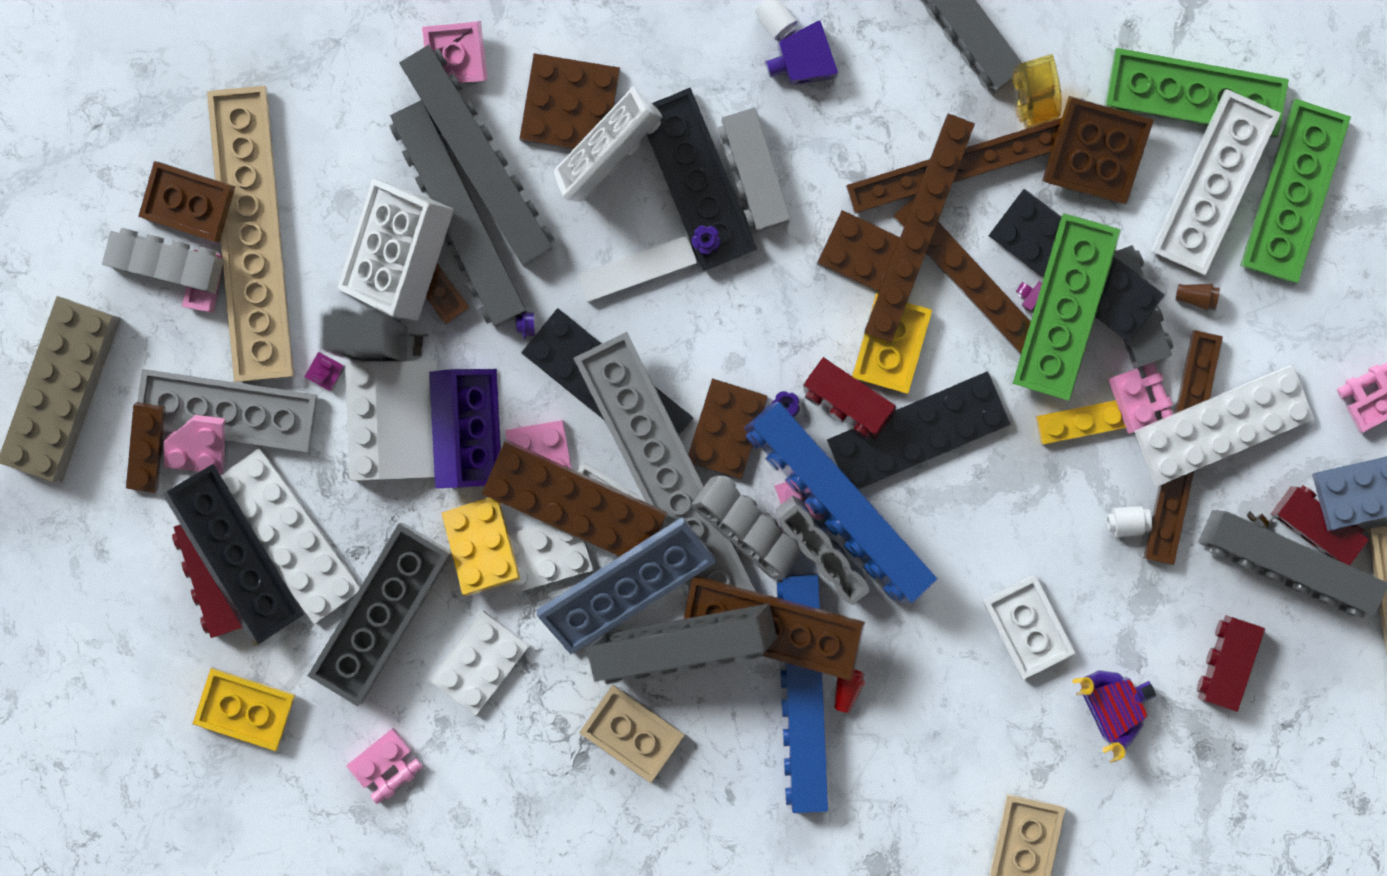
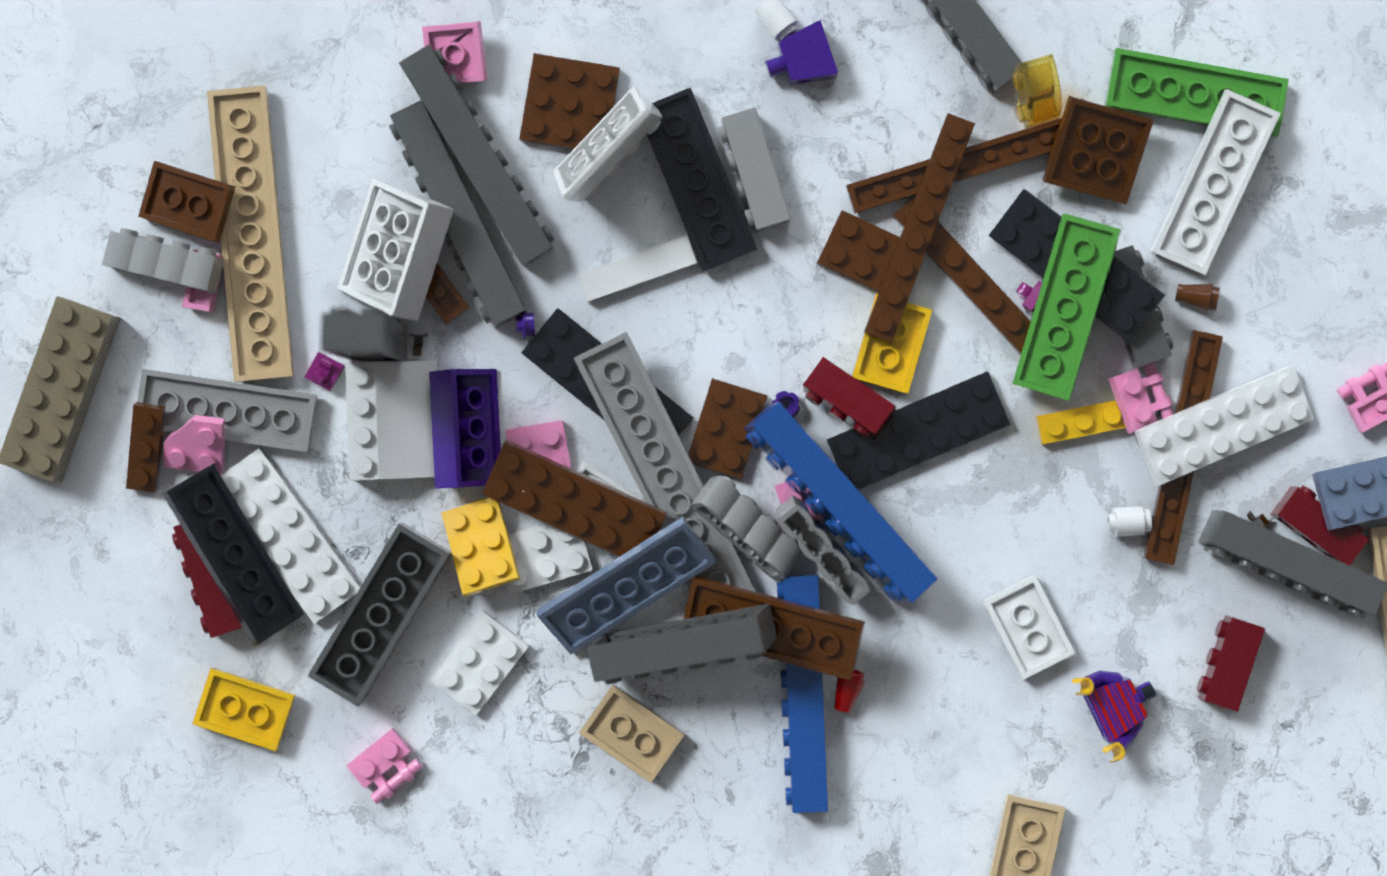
dark purple plate [692,226,721,254] -> none
bright green plate [1240,99,1351,284] -> none

